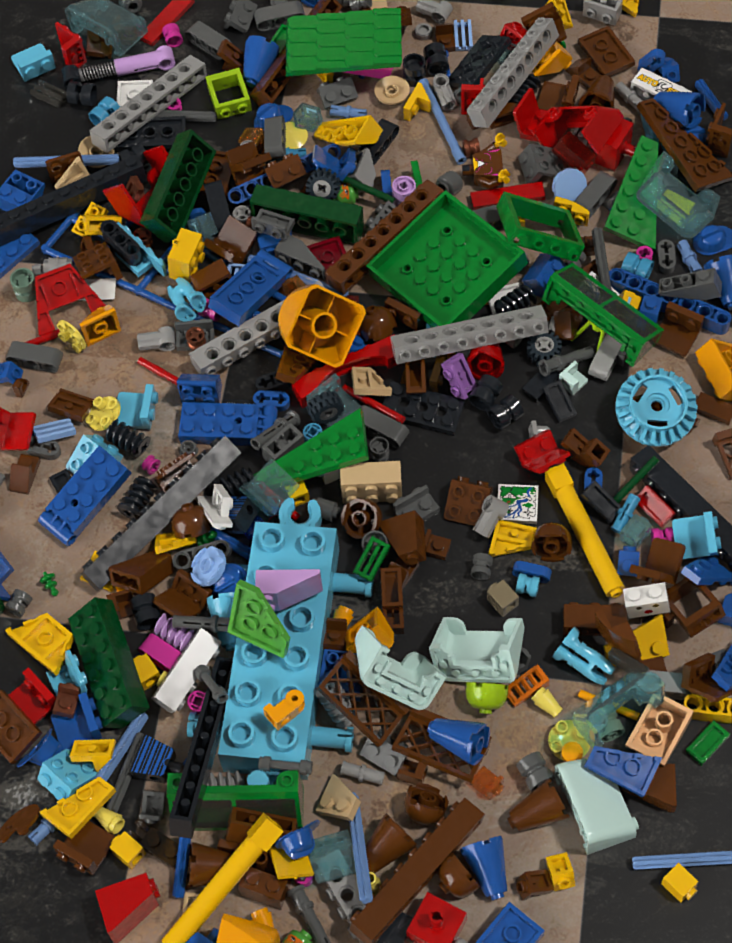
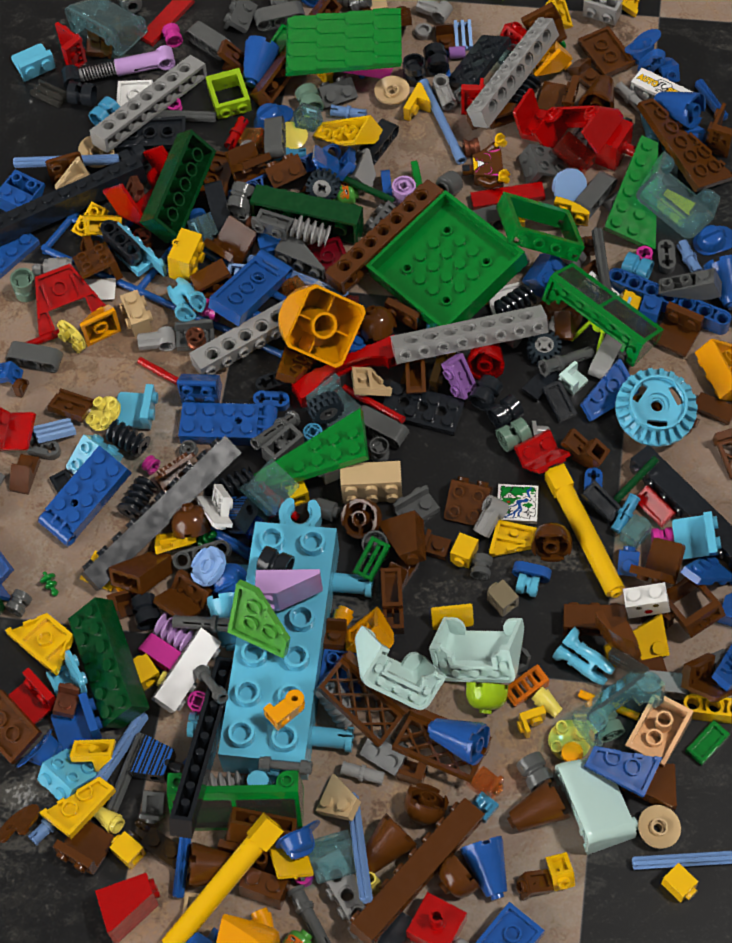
none -> tan brick [118,290,153,337]
none -> red pin [224,116,249,150]
none -> dark grey wheel [226,181,255,215]
none -> black wheel [256,546,295,570]
none -> light grey piece [289,215,331,248]
none -> sand green wheel [295,83,324,117]
none -> yellow slope [431,603,474,630]
none -> medium lavender hinge [449,46,465,59]
none -> yellow brick [450,533,479,568]
none -> dark azure tile [472,791,499,823]
none -> sand green wheel [496,417,532,452]
none -> yellow bracket [516,705,546,739]
none -> blue wing [580,358,639,421]
none -> blue piece [625,29,661,65]
none -> tan dish [638,805,681,849]

